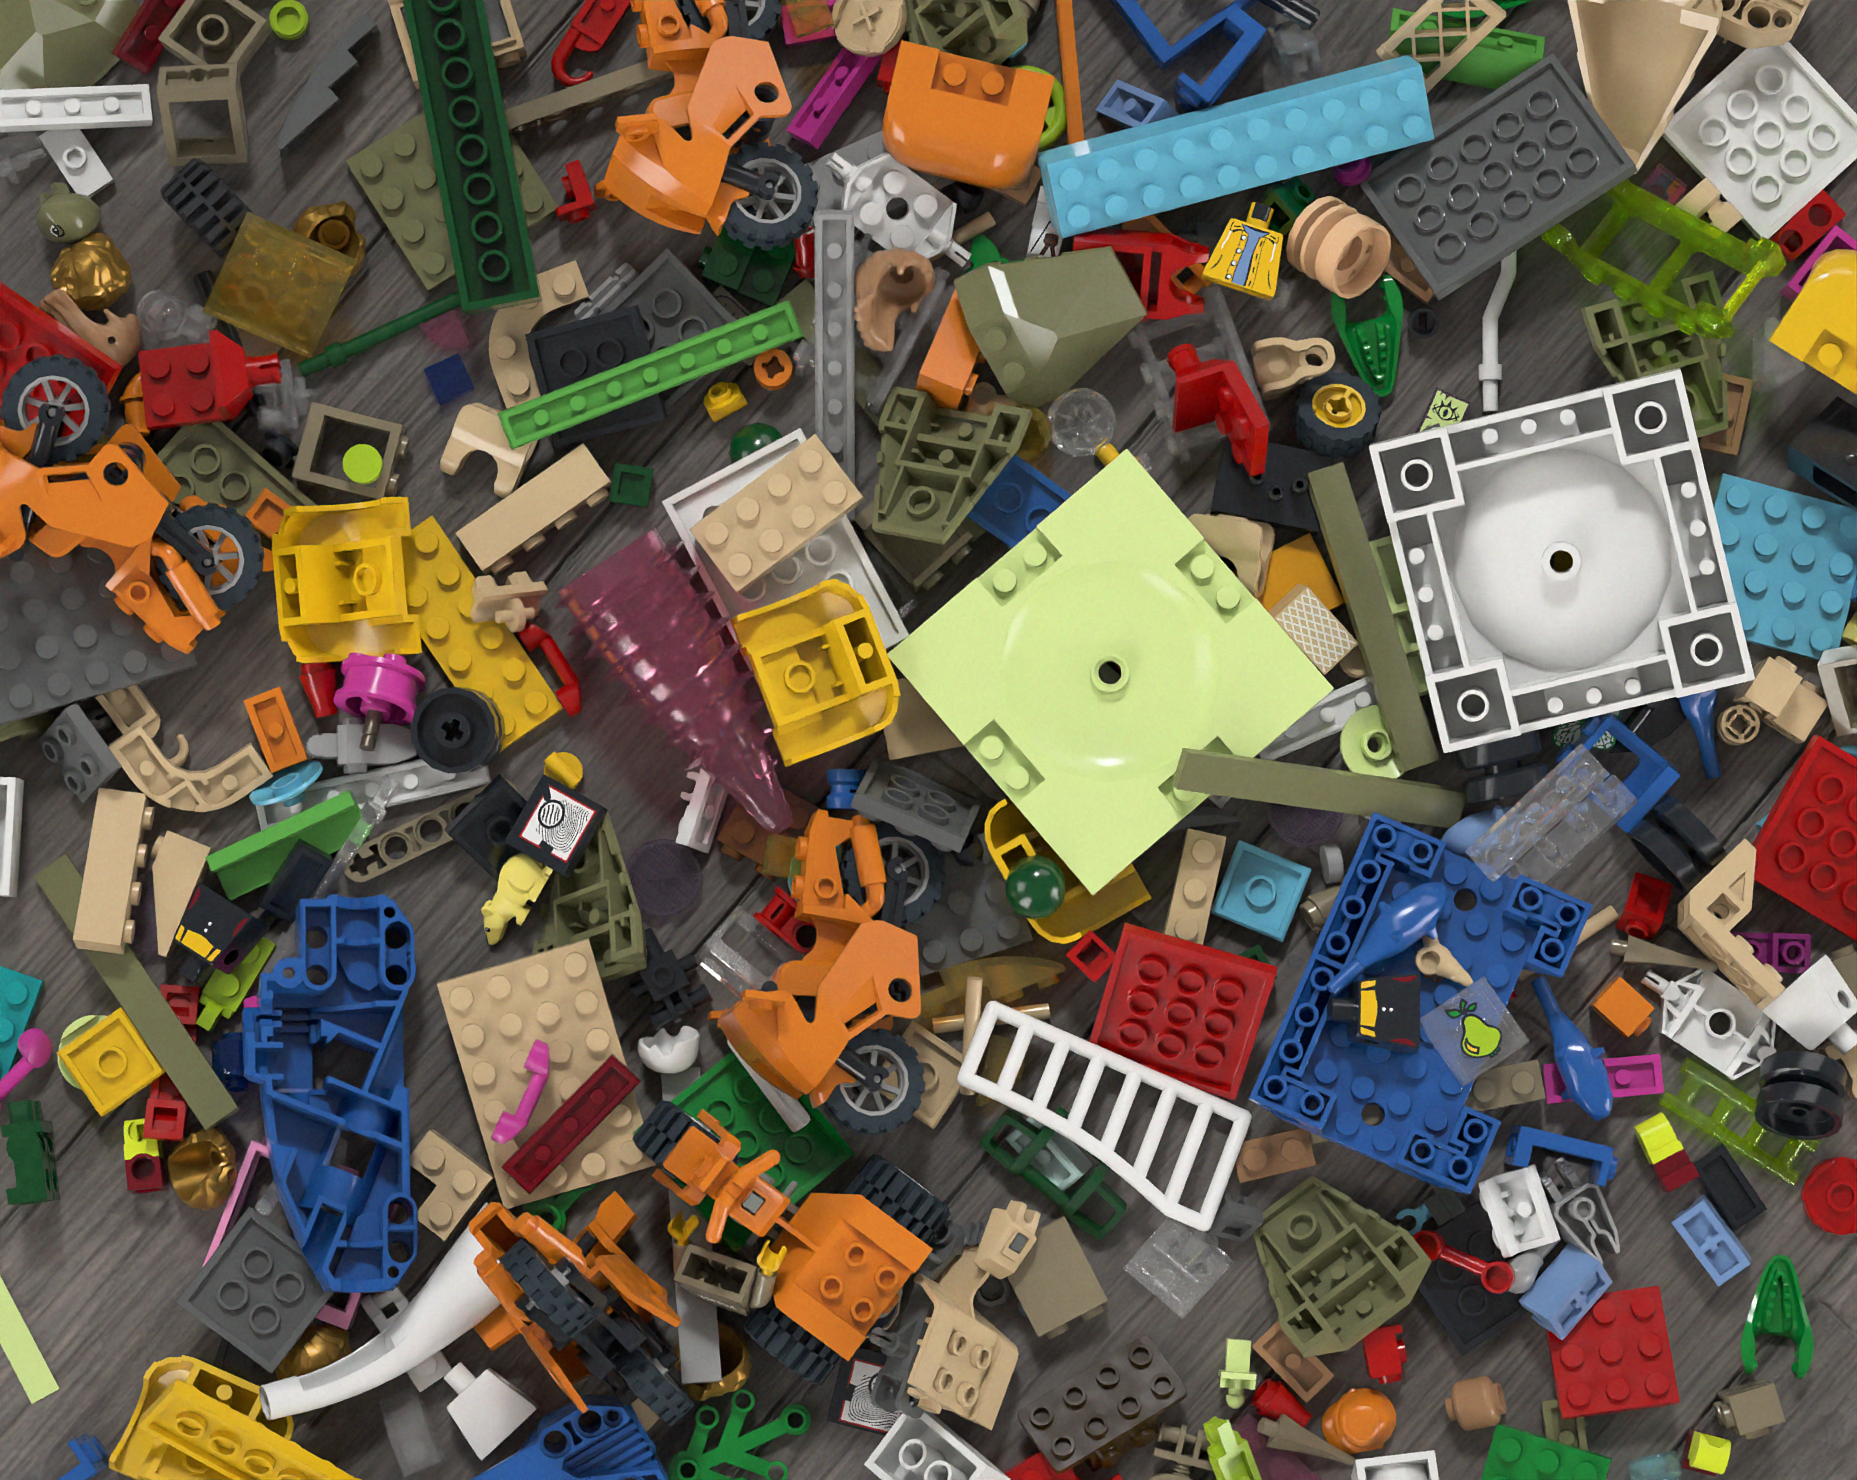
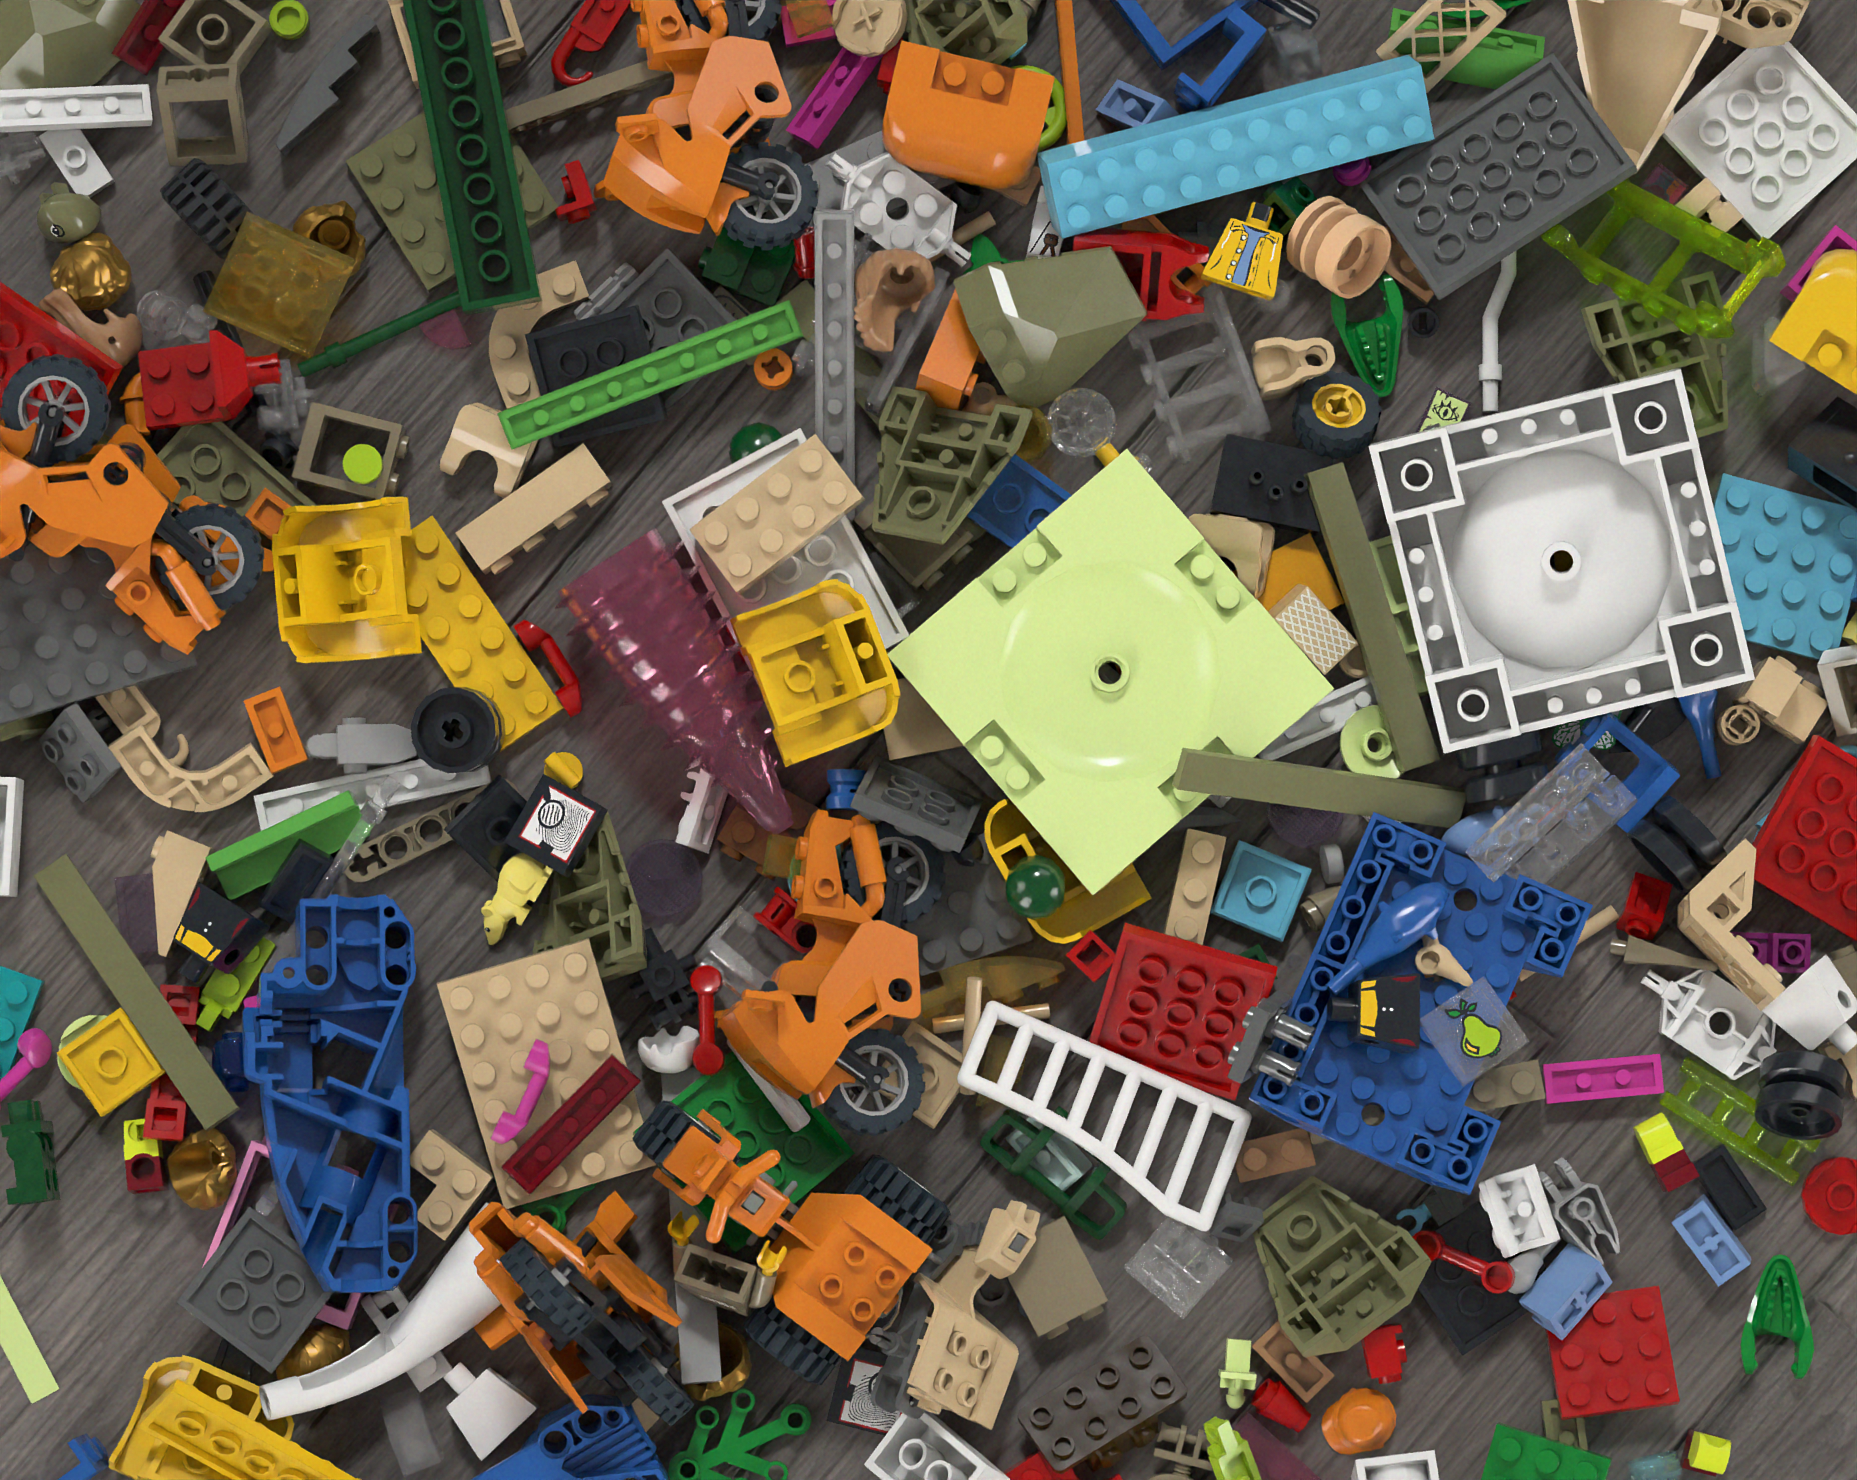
tan brick [73,788,154,954] -> none
medium azure dish [249,760,323,807] -> none
red cone [298,662,338,718] -> none
dark pink wheel [334,652,427,752] -> none
clear blue tile [424,353,476,406] -> none
tan hips [470,571,548,632] -> none
dark green plate [609,463,654,508] -> none
yellow plate [704,382,748,423] -> none
red plate [1167,344,1270,477] -> none
dark tan piece [1257,1413,1356,1465] -> none
medium nougat head [1445,1376,1506,1431] -> none
blue window [1503,1125,1618,1186] -> none
blue piece [1531,976,1613,1122] -> none
orange brick [1589,976,1655,1038] -> none
medium nougat plate [1698,373,1754,457] -> none
dark tan brick [1713,1379,1786,1439] -> none
red leg [1769,189,1847,263] -> none
none -> red bar [690,965,725,1076]
none -> dark grey plate [1227,990,1316,1086]

